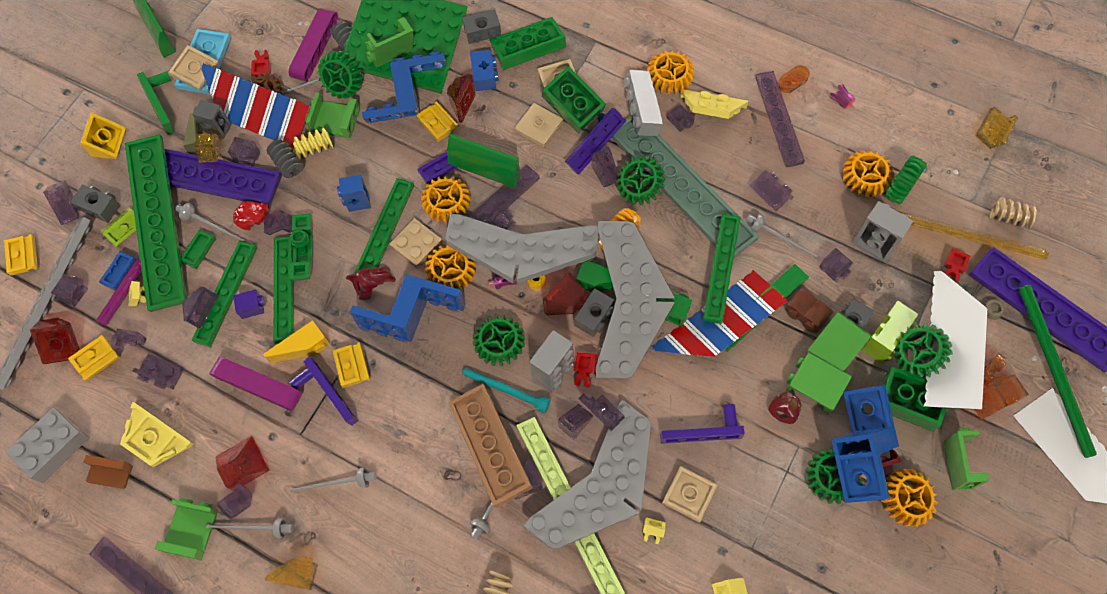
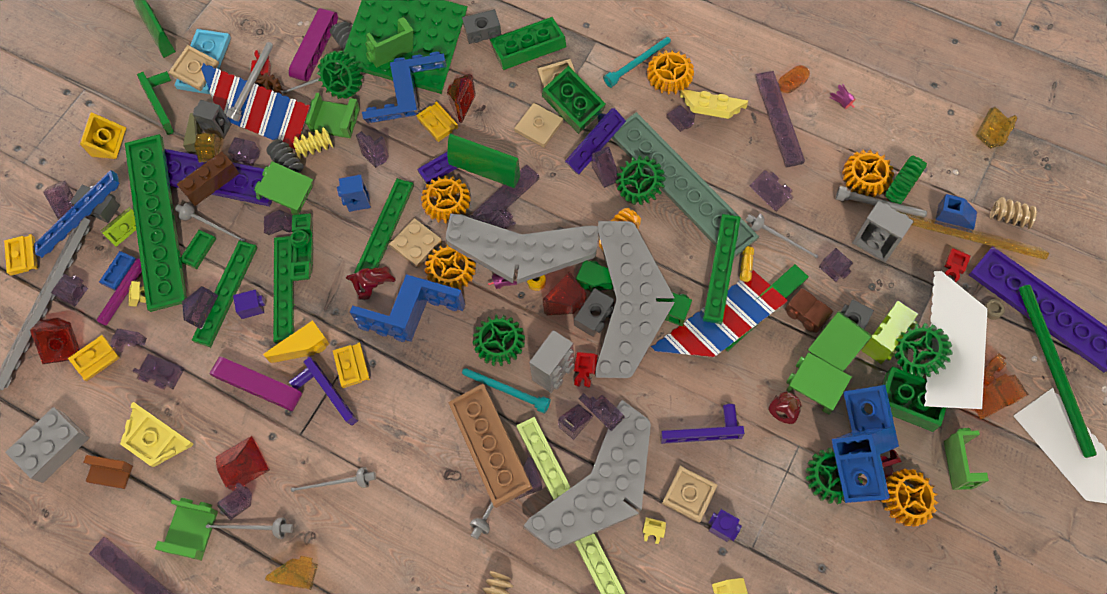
red hair [233,201,269,231] -> none
blue brick [470,50,499,91] -> none
brick [623,70,663,136] -> none
none -> blue plate [34,170,120,258]
none -> reddish brown brick [177,152,240,206]
none -> light grey piece [226,42,273,122]
none -> bright green panel [254,161,313,215]
none -> clear purple bracket [356,131,389,168]
none -> teal piece [603,37,671,88]
none -> dark purple brick [708,509,742,542]
none -> yellow axle [740,246,754,282]
none -> light grey piece [836,185,927,218]
none -> blue slope [936,194,977,230]

